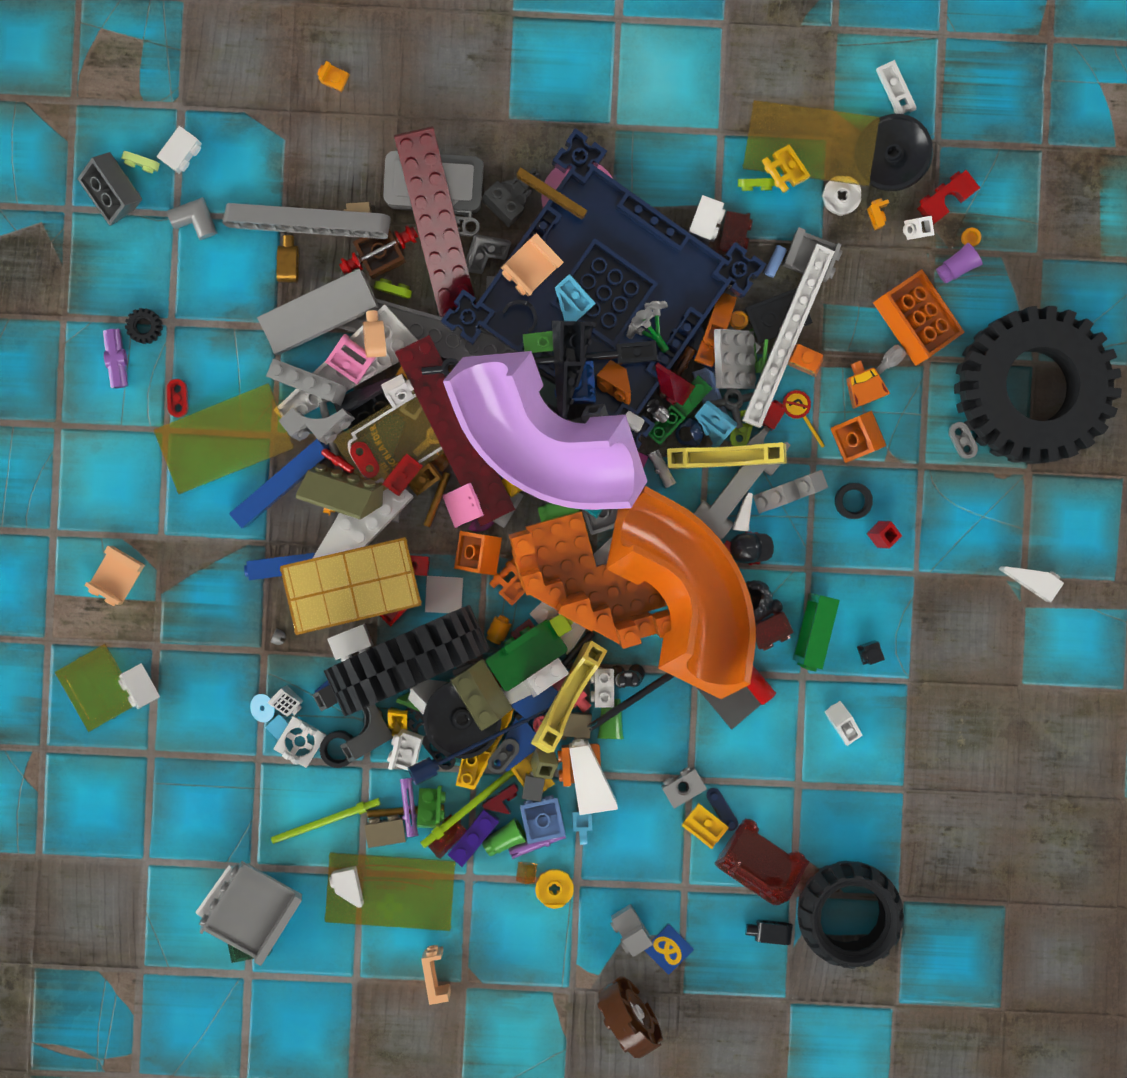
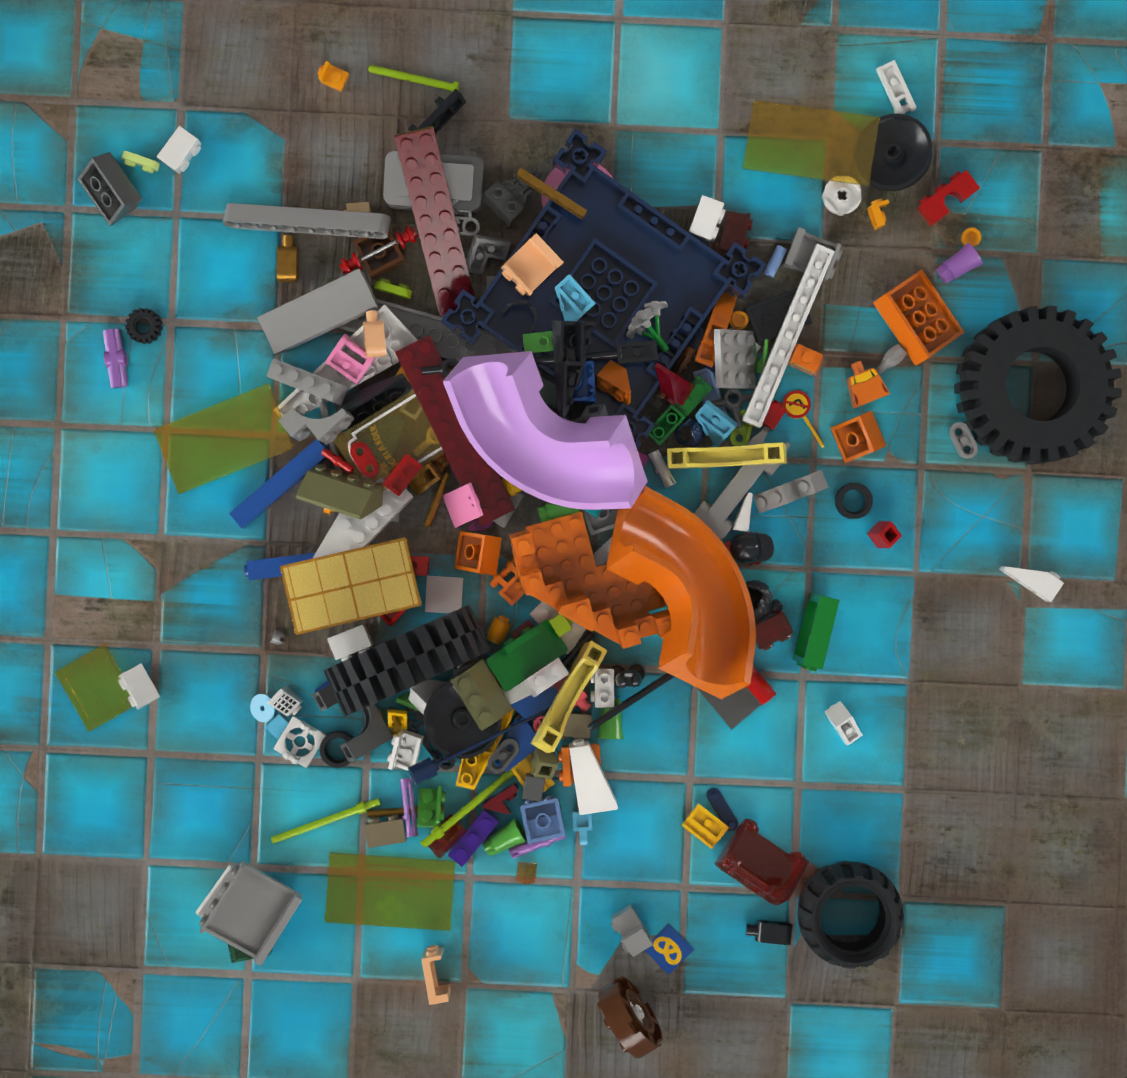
light nougat panel [84,546,145,606] -> none
light grey brick [167,197,218,240] -> none
red plate [167,379,188,418] -> none
white slope [329,866,364,908] -> none
white brick [381,374,414,409] -> none
yellow plate [535,869,574,909] -> none
white slope [626,411,644,433] -> none
flat silver bar [645,398,670,423] -> none
light grey brick [661,767,707,808] -> none
lime plate [738,178,775,191] -> none
yellow plate [762,144,811,193] -> none
black brick [857,640,885,665] -> none
white brick [903,216,934,240] -> none
none -> lime bar [368,65,460,92]
none -> black hinge [408,89,466,135]

